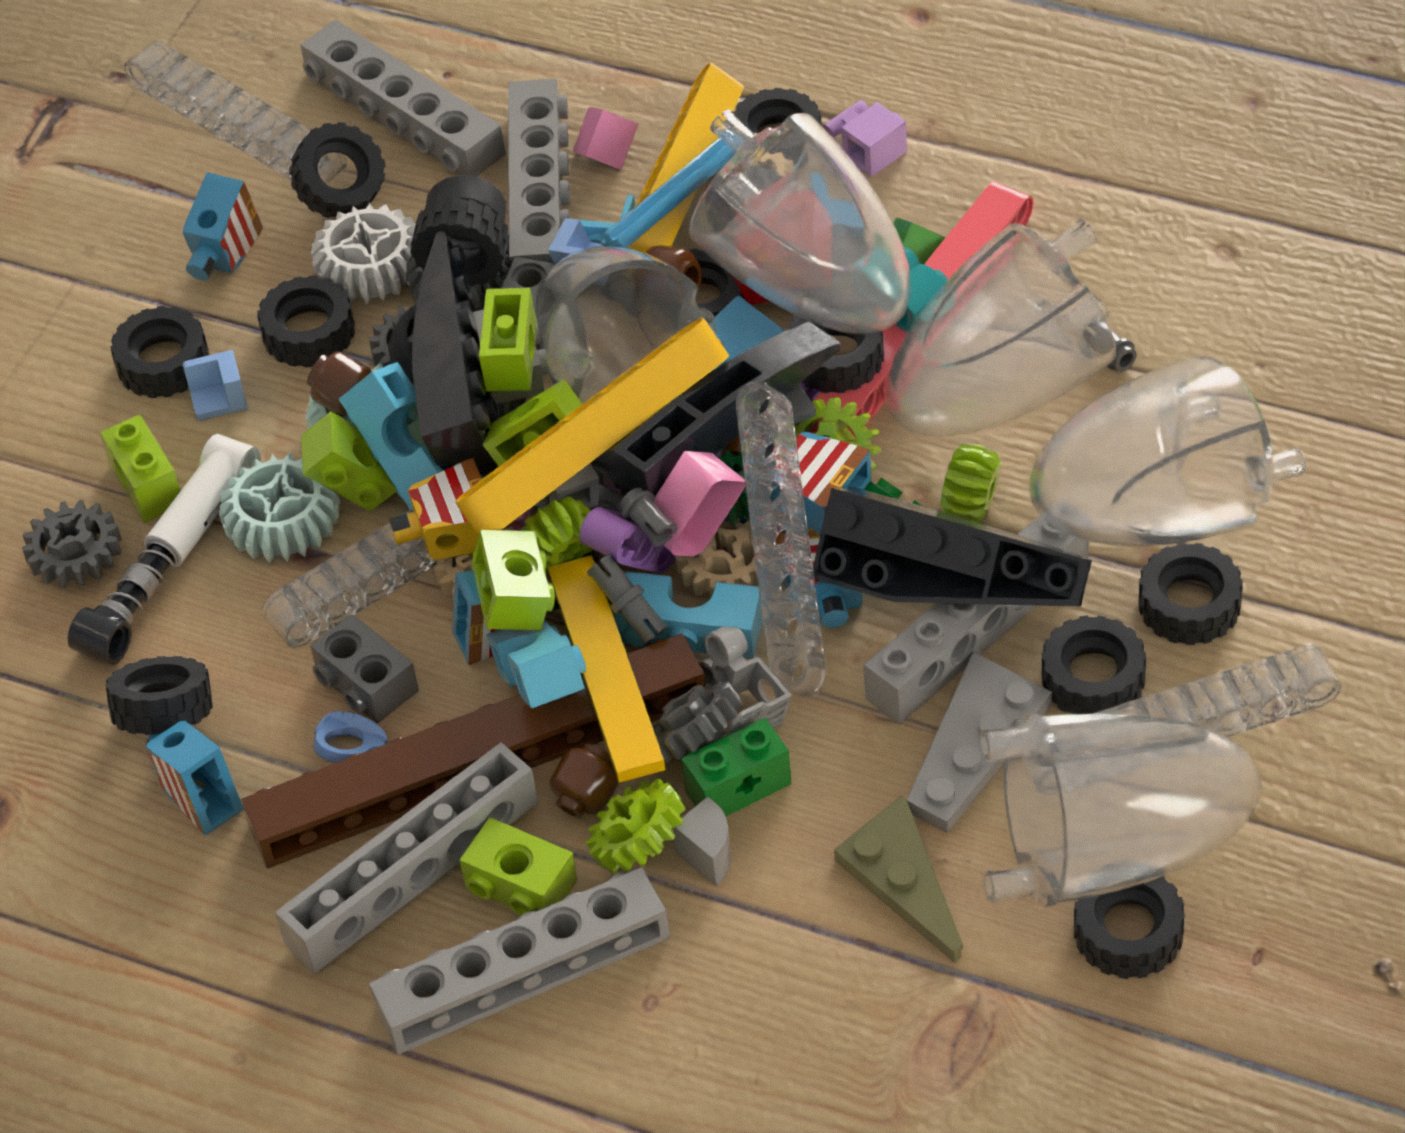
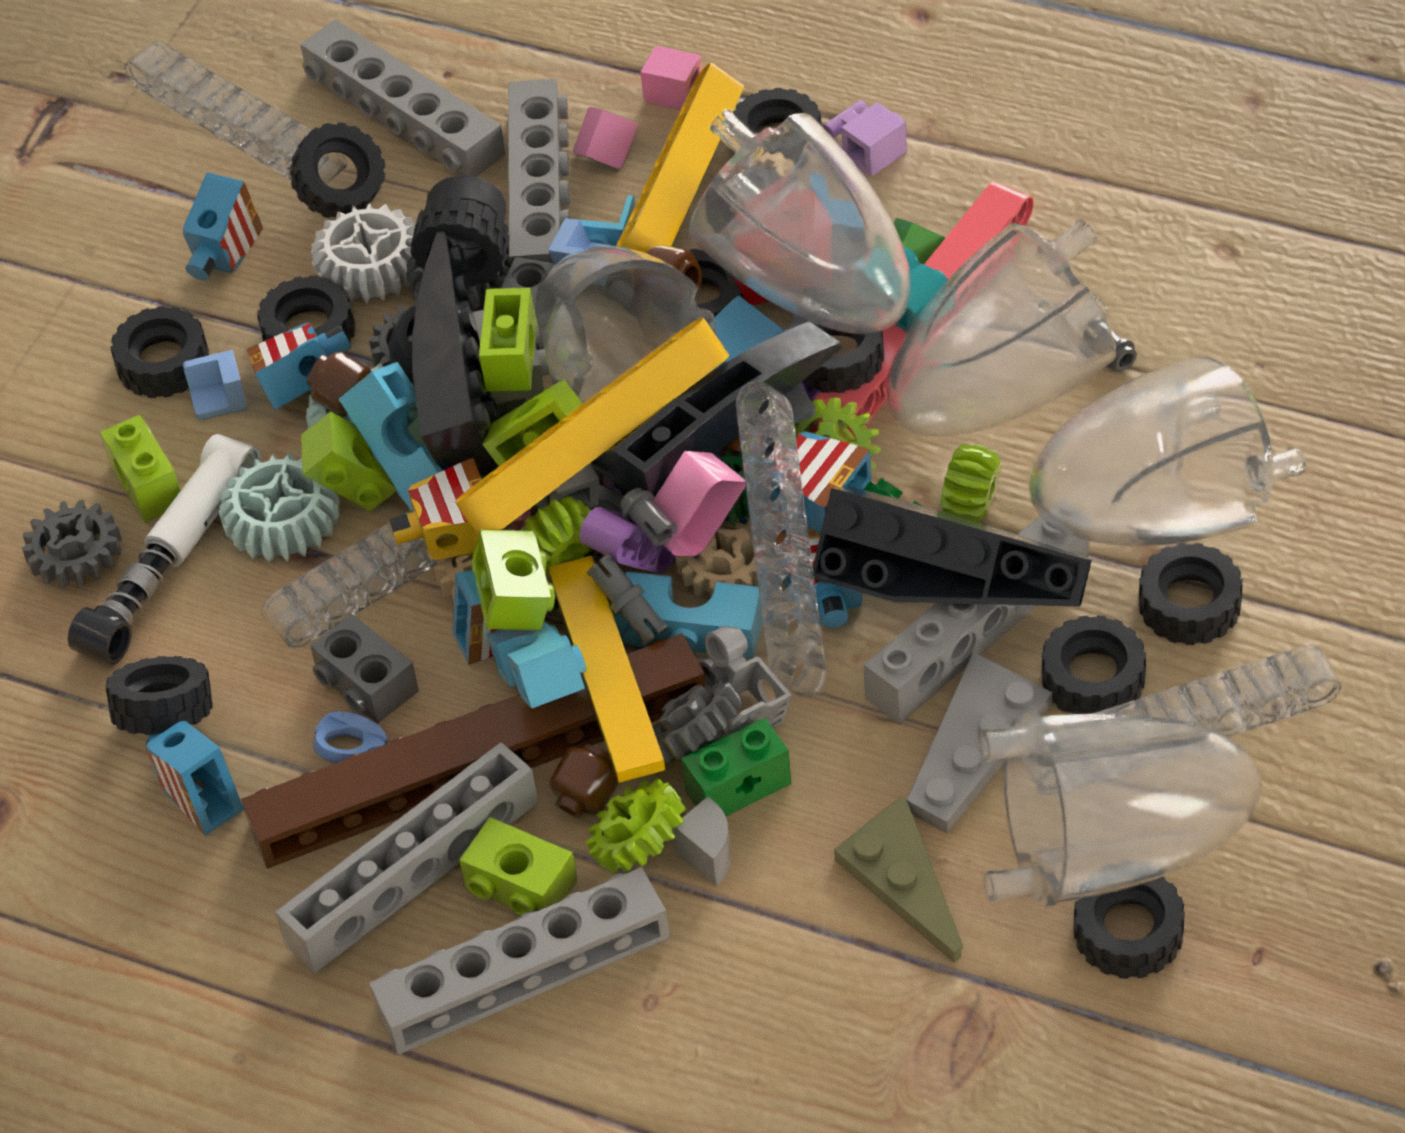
dark azure axle [602,126,749,254] -> none
none -> dark azure torso [247,322,352,410]
none -> bright pink panel [640,46,702,110]

